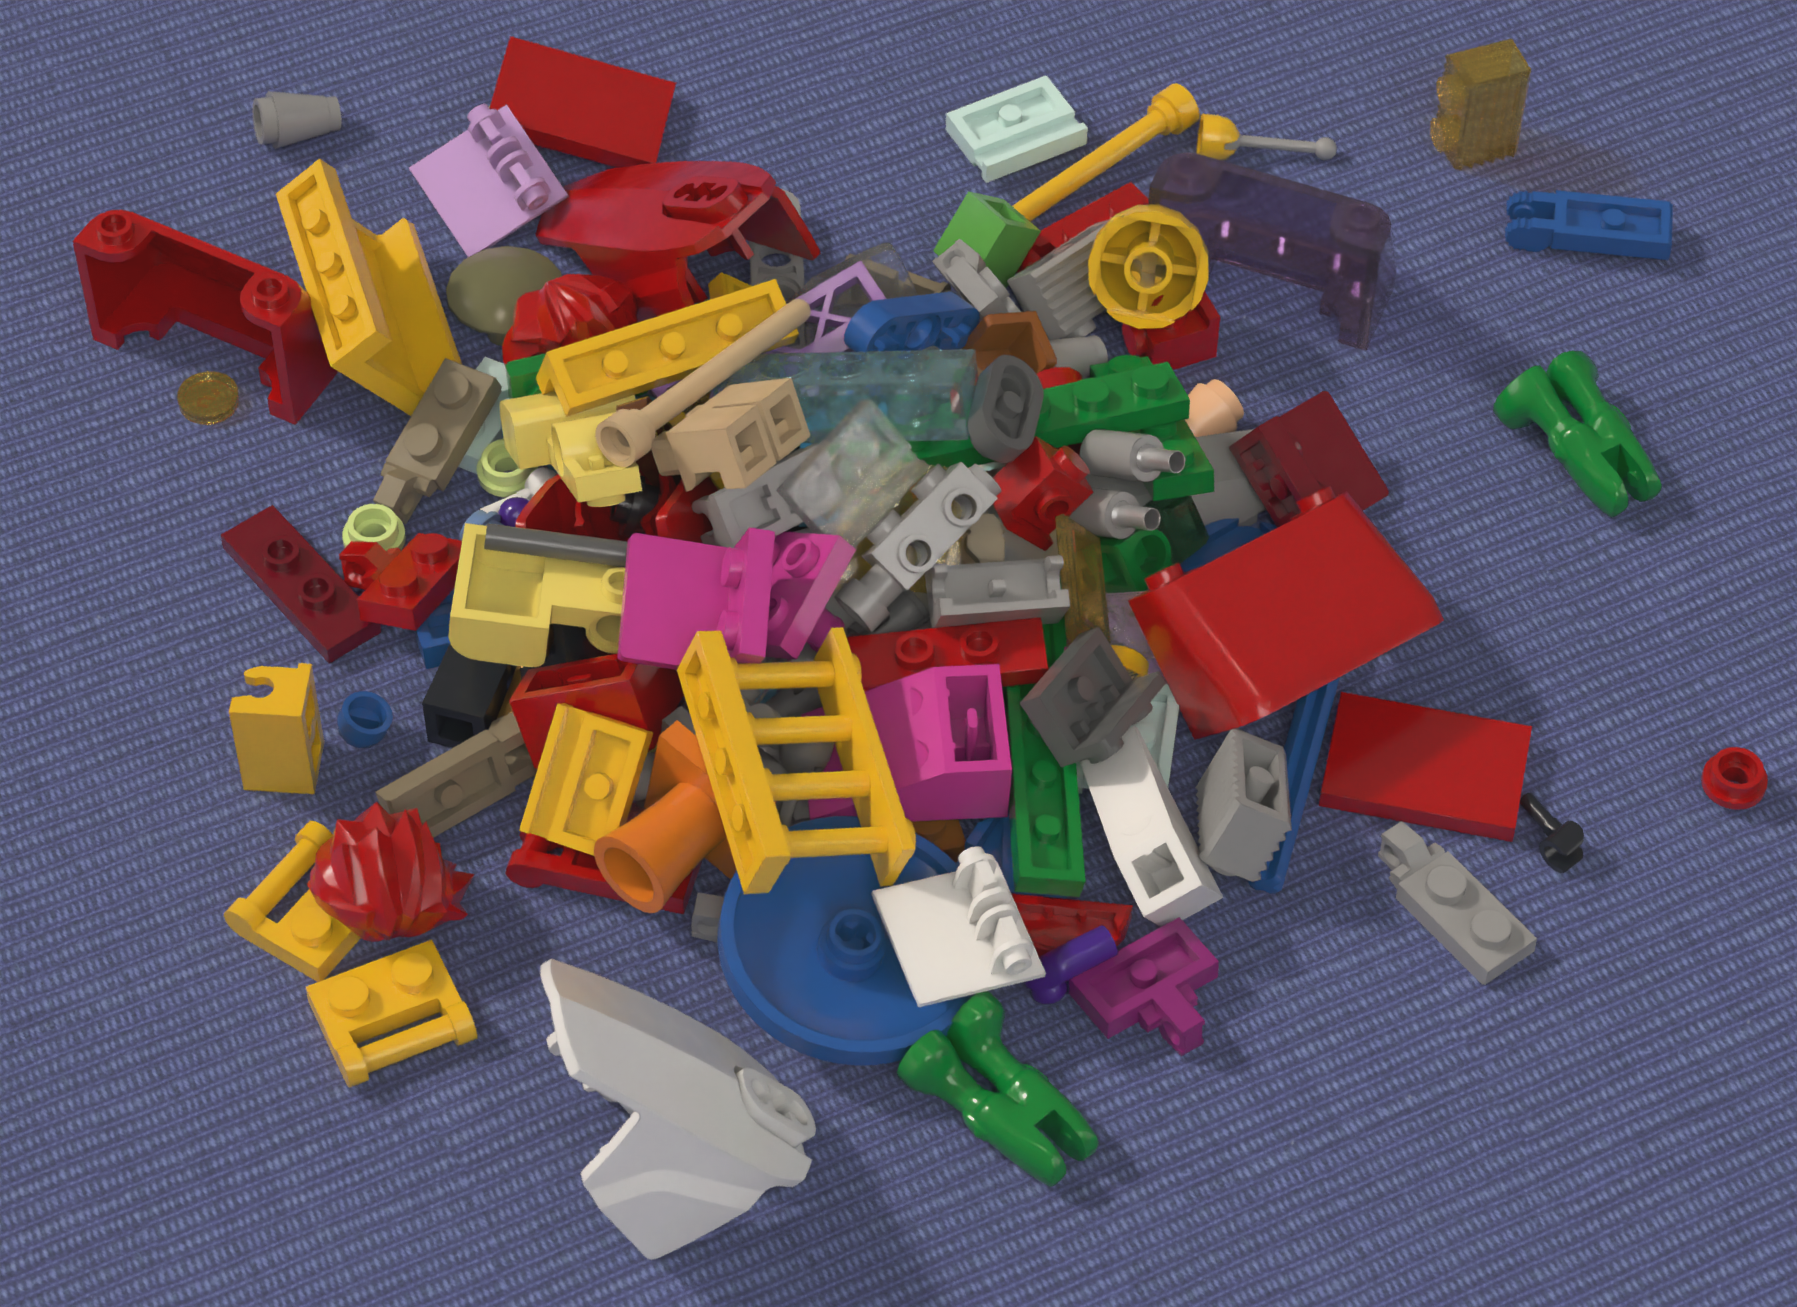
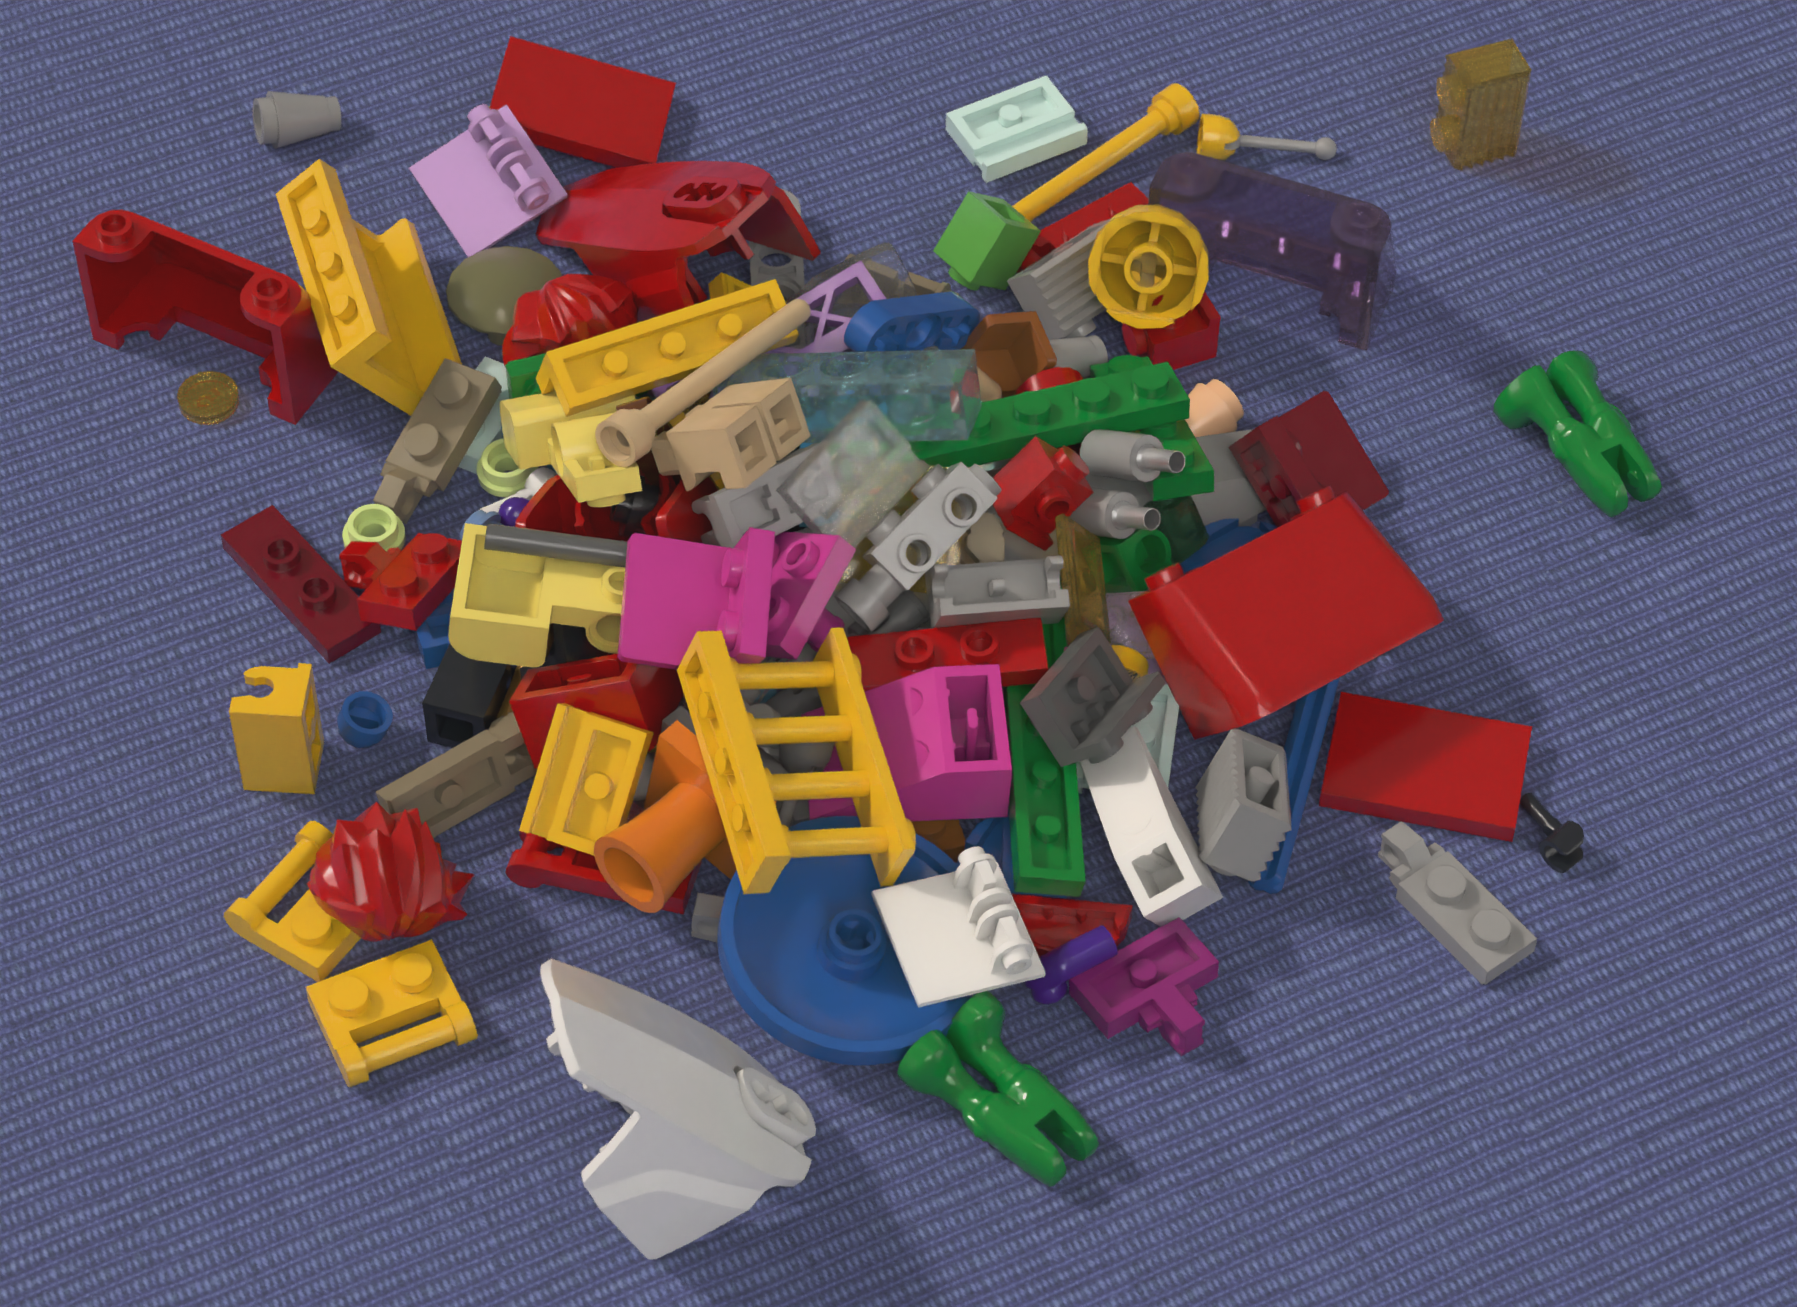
light grey hinge [932,239,1021,322] -> none
dark grey plate [967,355,1044,463] -> none
blue hinge [1505,190,1673,260] -> none
red plate [1701,747,1768,810] -> none

